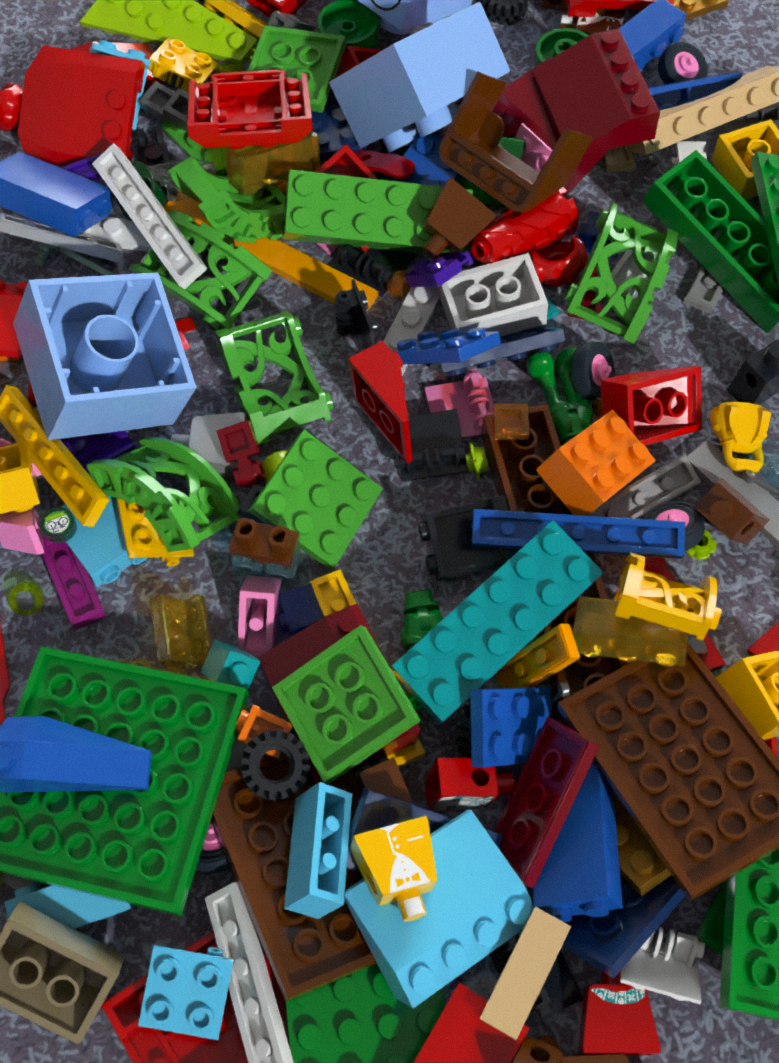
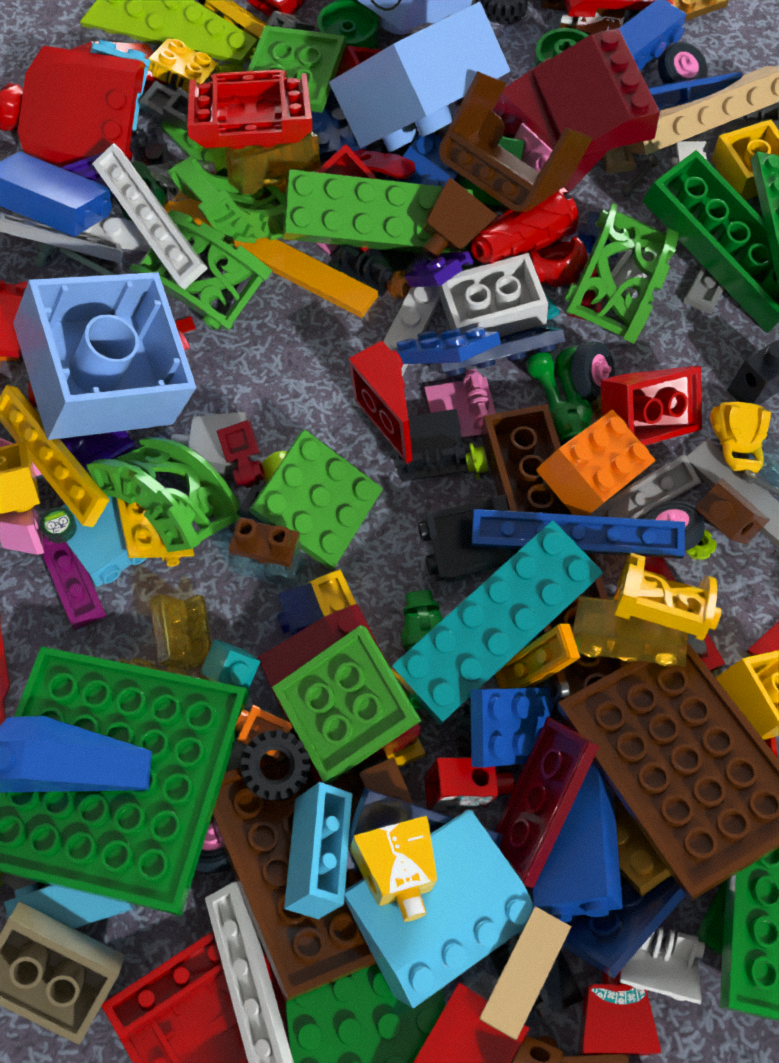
clear neon green piece [8,581,45,616] -> none
medium azure hinge [138,945,234,1040] -> none
bright green fence [214,310,333,445] -> none
bright pink slope [238,575,281,657] -> none
black hinge [334,279,378,349] -> none
clear orange plate [493,403,529,440] -> none

